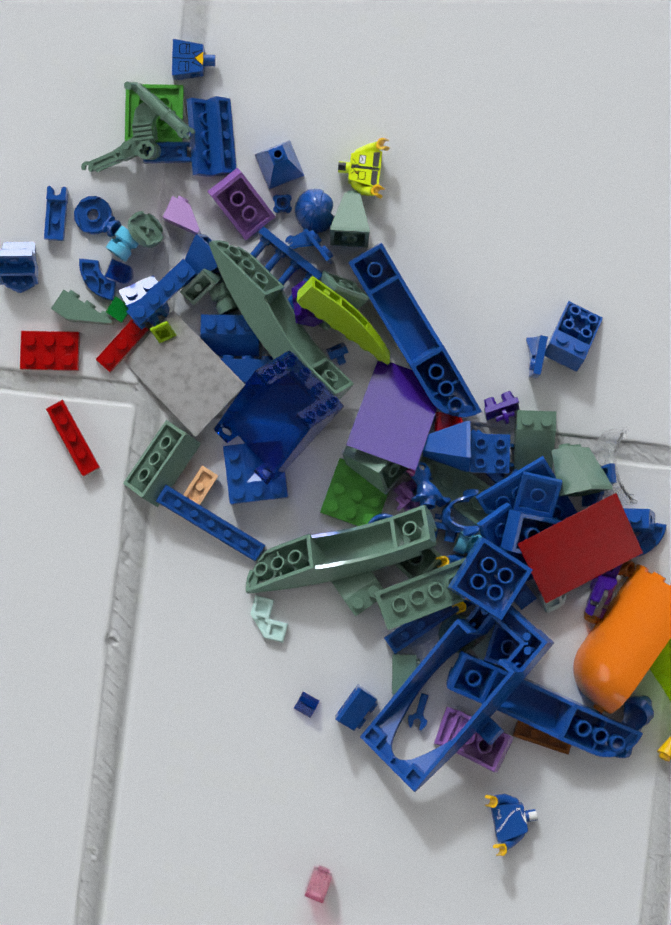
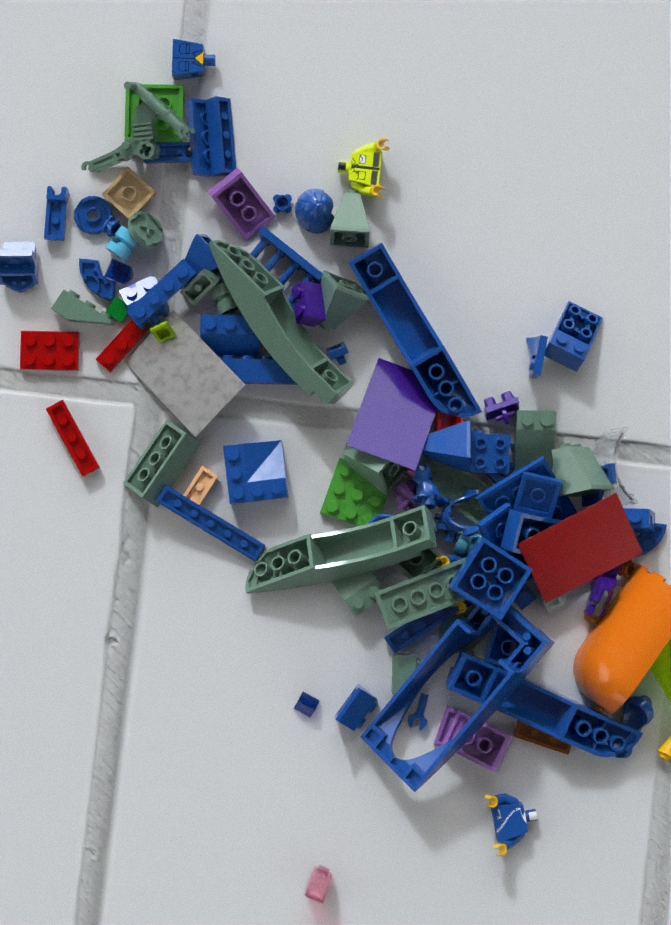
lavender slope [163,196,201,235] -> none
clear blue windscreen [213,350,344,485] -> none
light aqua tile [251,595,288,643] -> none
blue slope [255,140,304,190] -> none
blue plate [285,228,334,264] -> none
lime slope [297,276,390,365] -> none
blue tile [475,716,504,745] -> none
none -> tan plate [102,166,157,219]

